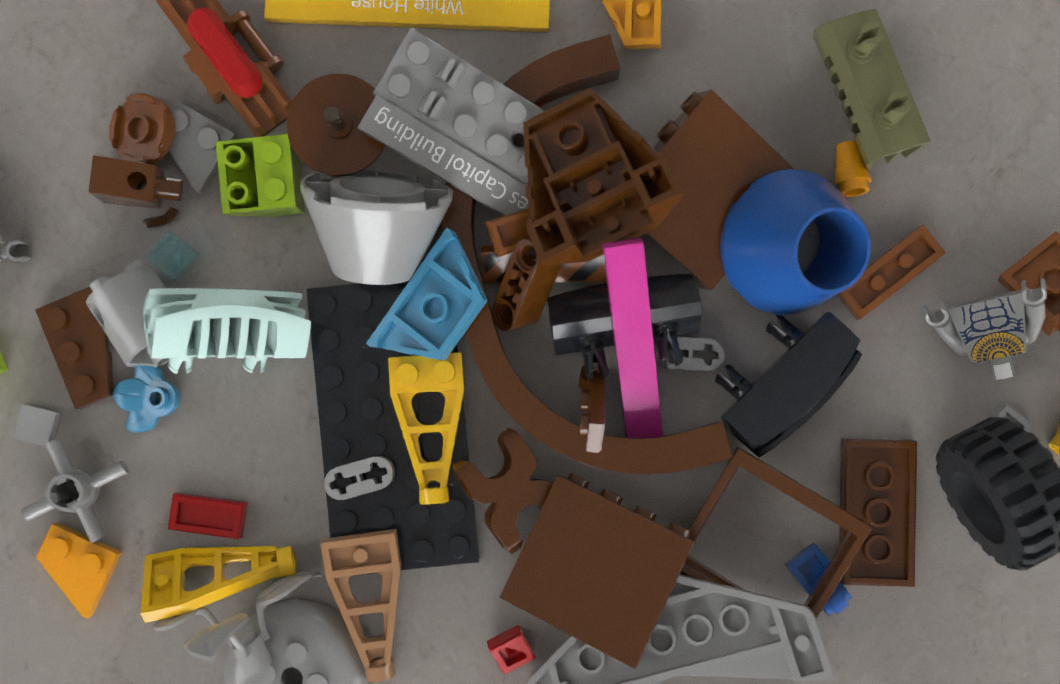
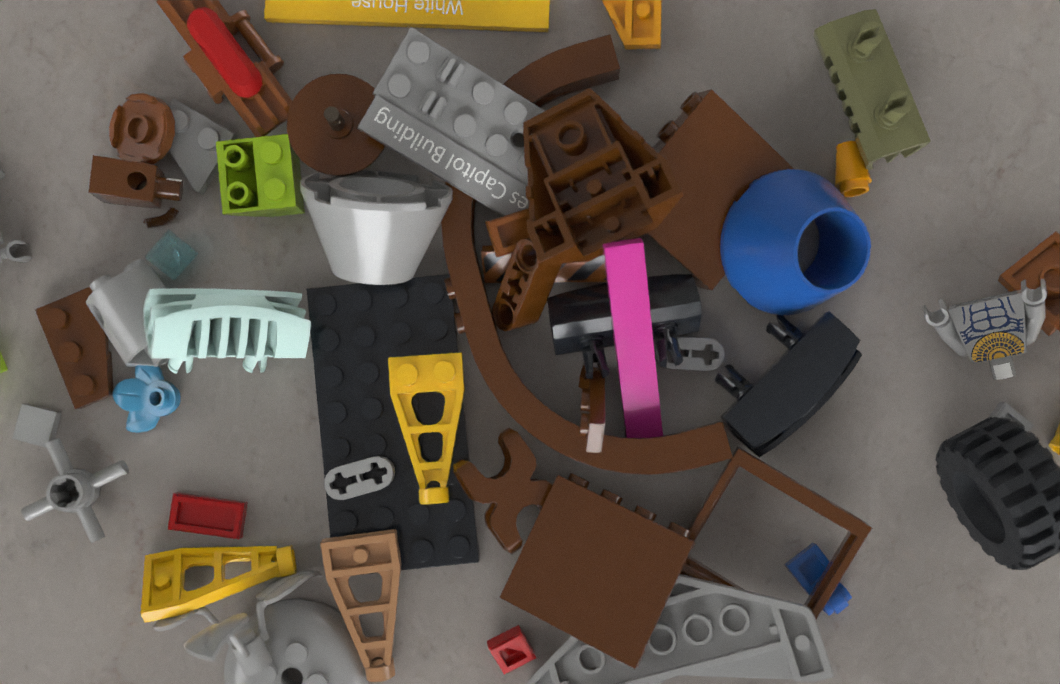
light orange wing [36,522,122,619] -> none
dark azure wing [366,227,488,360] -> none
dark orange plate [837,224,946,320] -> none
reddish brown tile [839,438,917,587] -> none

